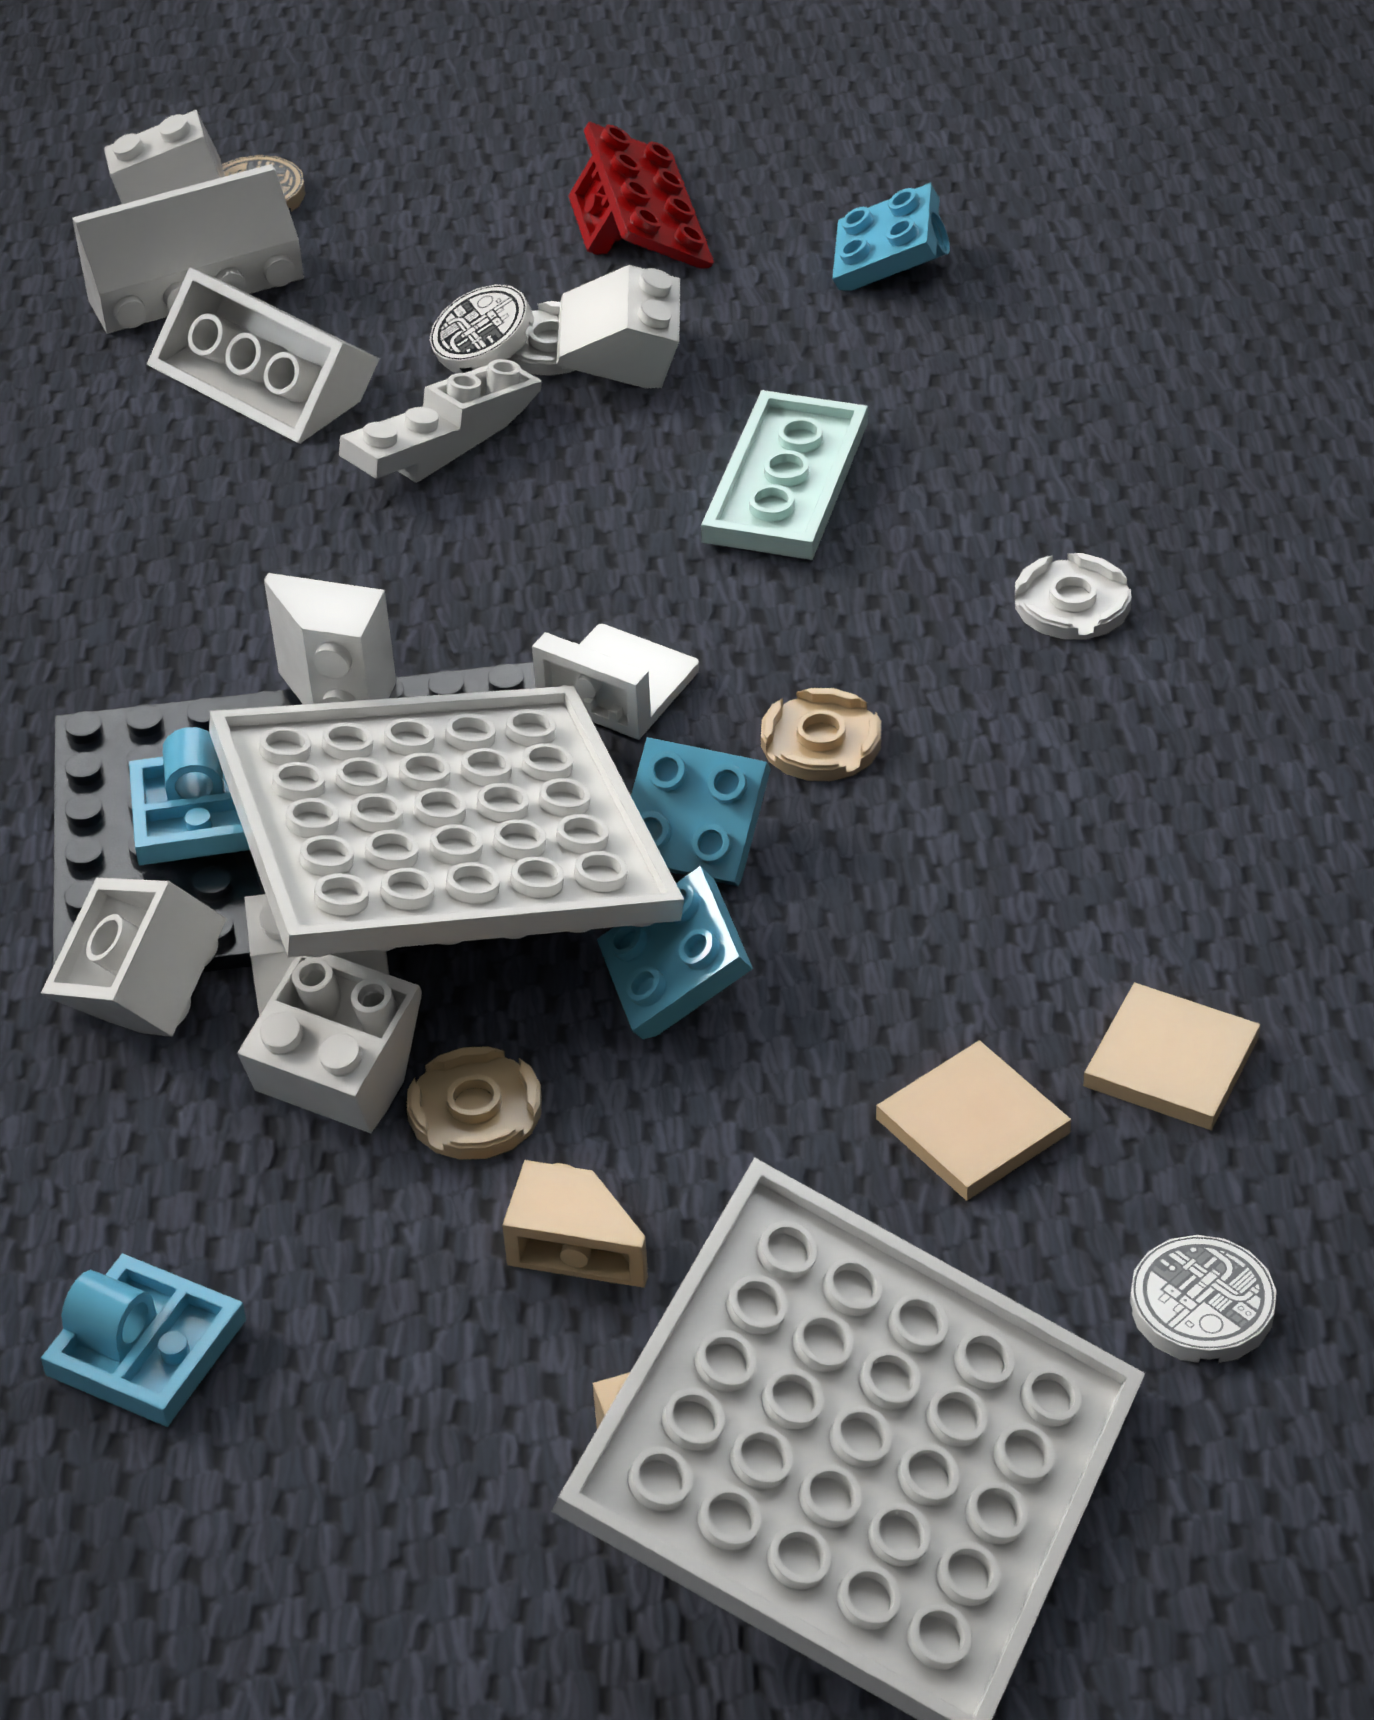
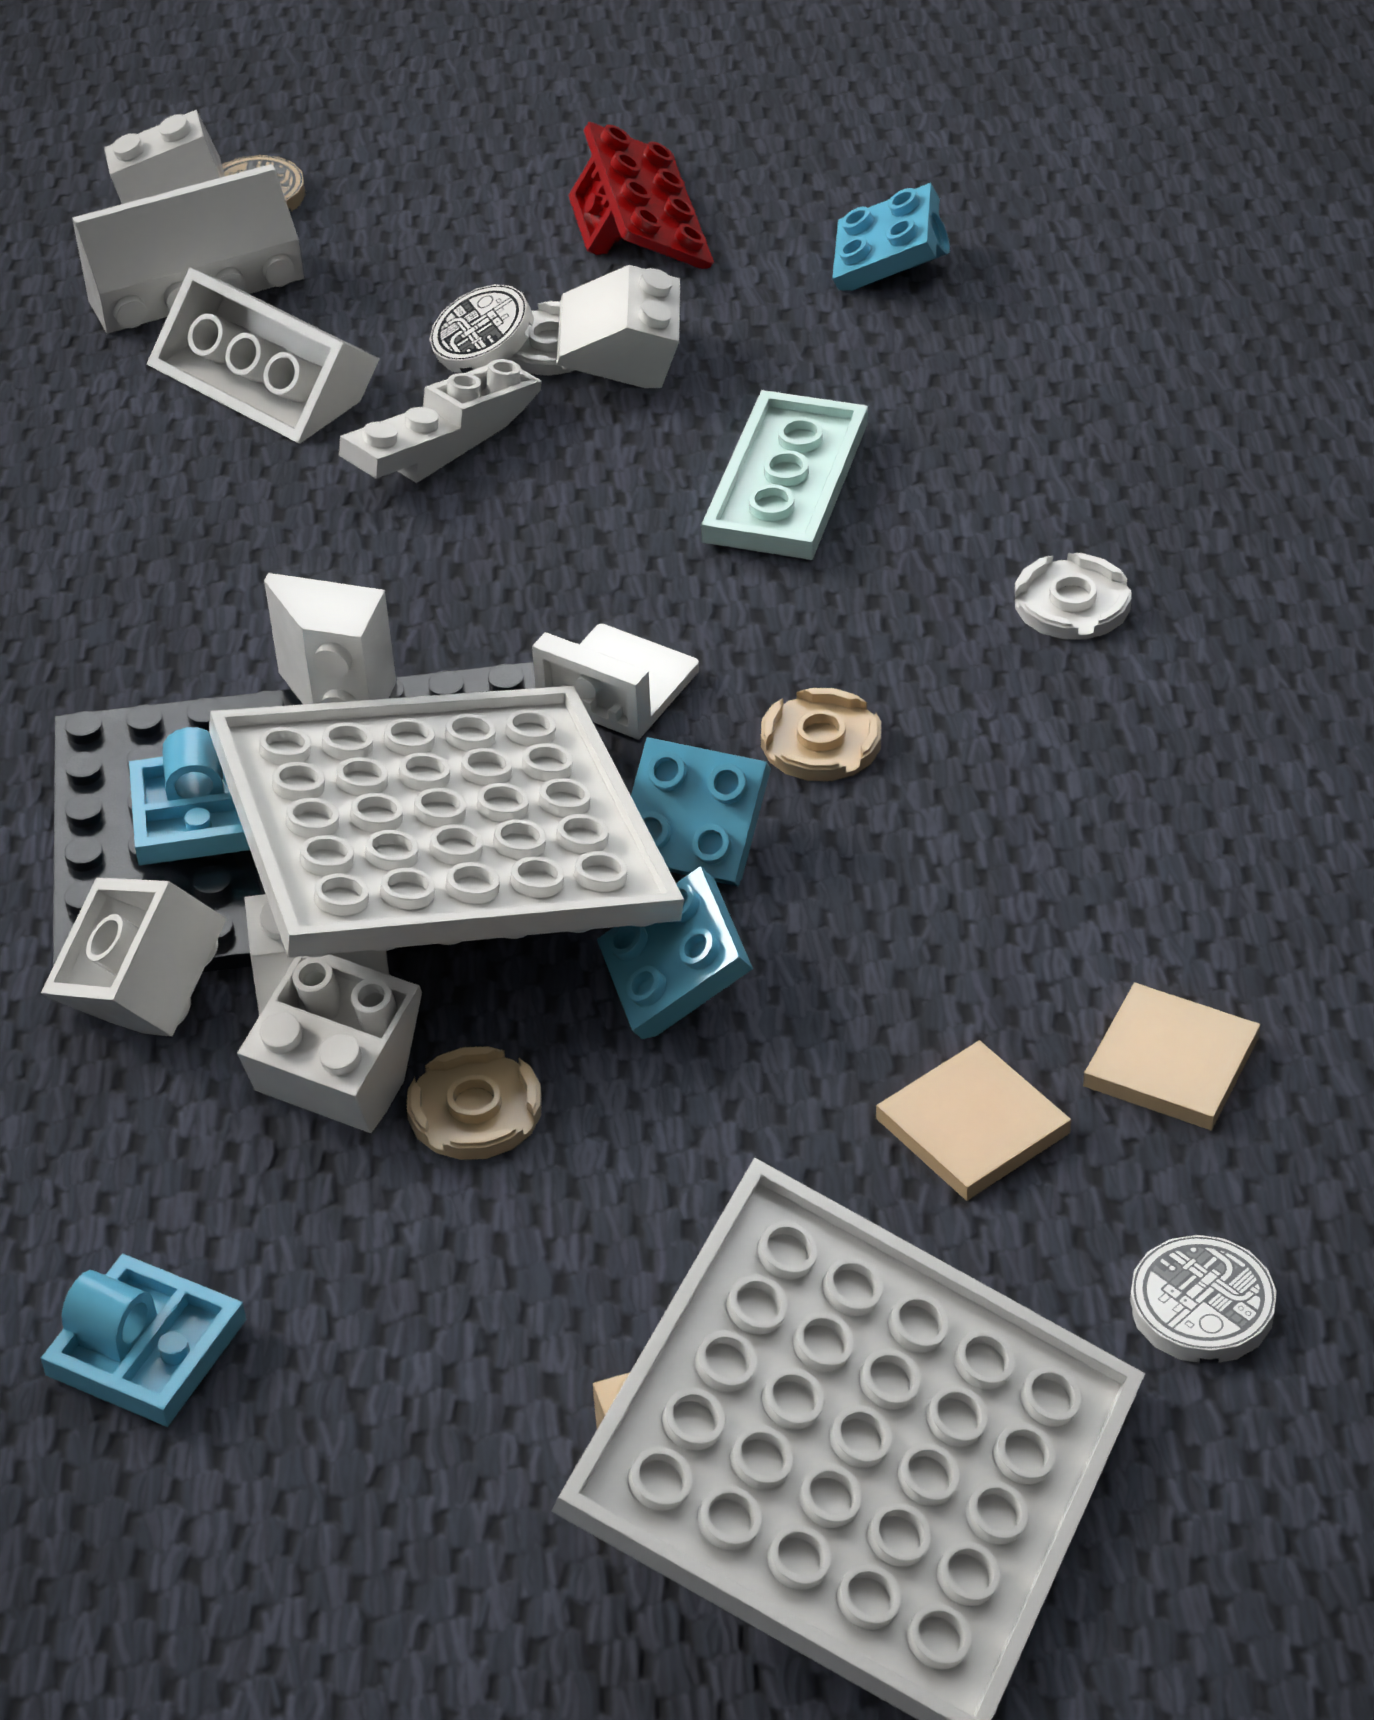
tan slope [502,1160,648,1288] -> none

